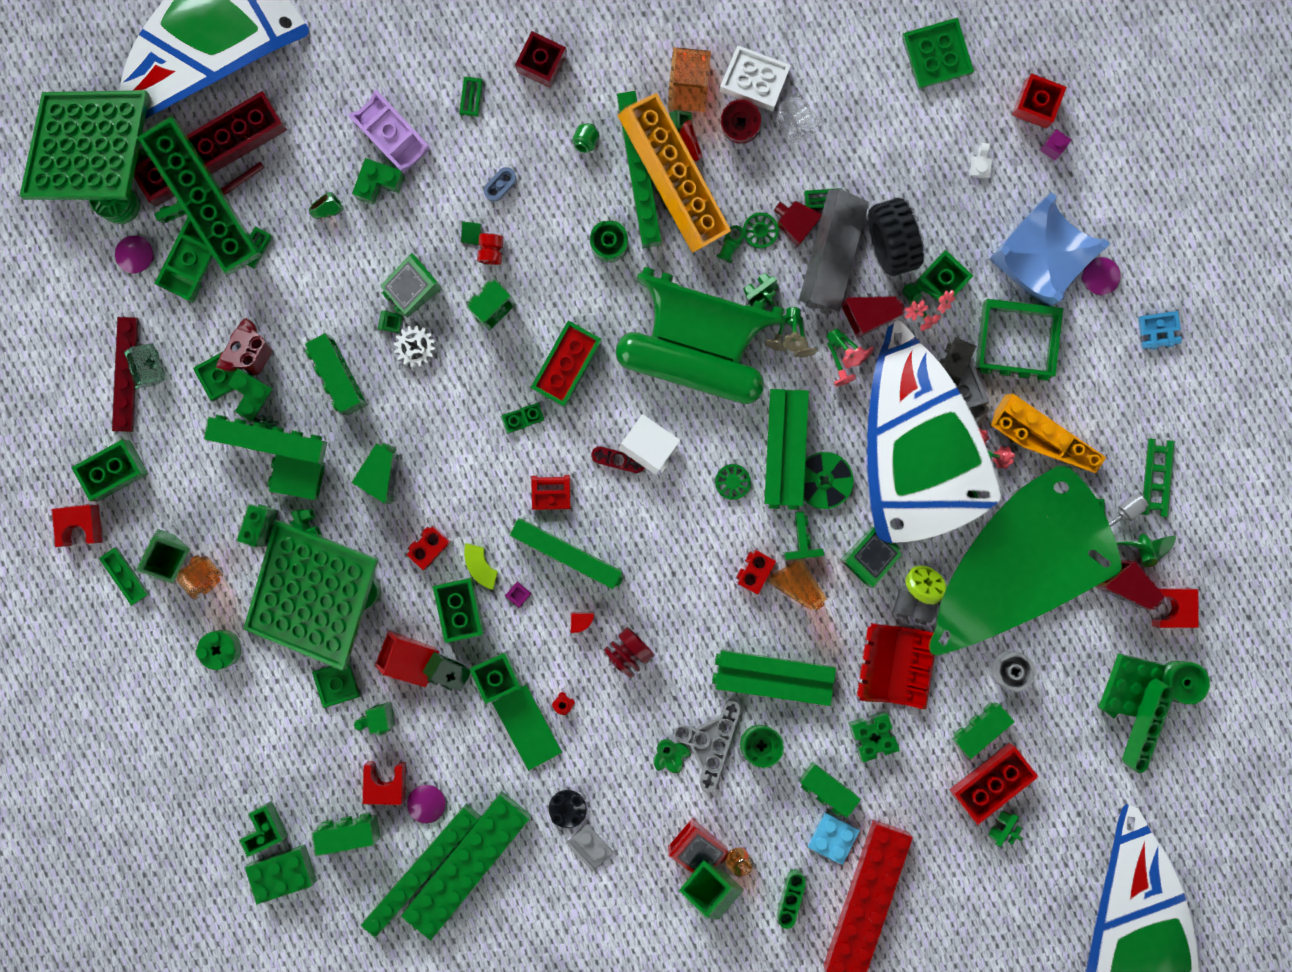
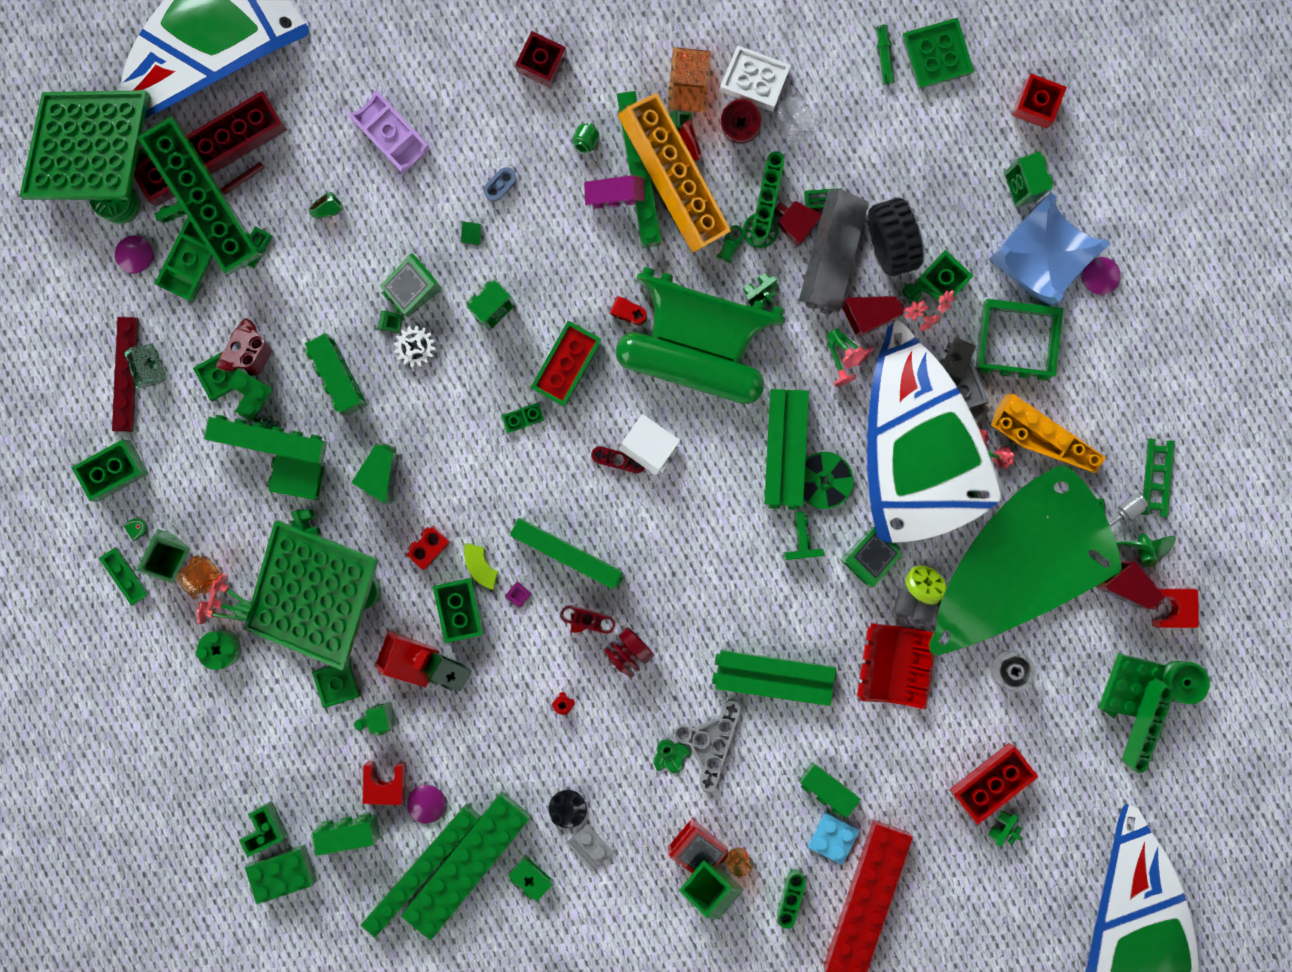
red piece [51,505,103,547] -> none
green panel [236,504,278,547] -> none
green brick [352,158,405,205] -> none
green tile [459,76,483,118] -> none
green brick [469,651,523,704] -> none
red wheel [477,233,504,265] -> none
green tile [492,684,563,771] -> none
red plate [531,475,571,510] -> none
green brick [590,220,628,263] -> none
green wheel [715,464,751,500] -> none
red brick [736,550,776,595] -> none
green wheel [739,724,784,768] -> none
dark tan plant [765,307,817,358] -> none
clear orange slope [766,559,827,611] -> none
green brick [848,711,900,763] -> none
green brick [952,702,1015,759] -> none
white plate [969,143,992,179] -> none
magenta brick [1039,129,1072,161] -> none
dark azure plate [1138,311,1182,350] -> none
none -> green tile [123,518,148,541]
none -> plant [197,574,253,624]
none -> red plate [412,649,433,671]
none -> green brick [508,854,554,902]
none -> dark red beam [560,605,616,634]
none -> magenta brick [584,175,644,210]
none -> red piece [609,296,647,326]
none -> green beam [750,151,784,246]
none -> green pin [876,25,895,85]
none -> green brick [1004,151,1054,208]

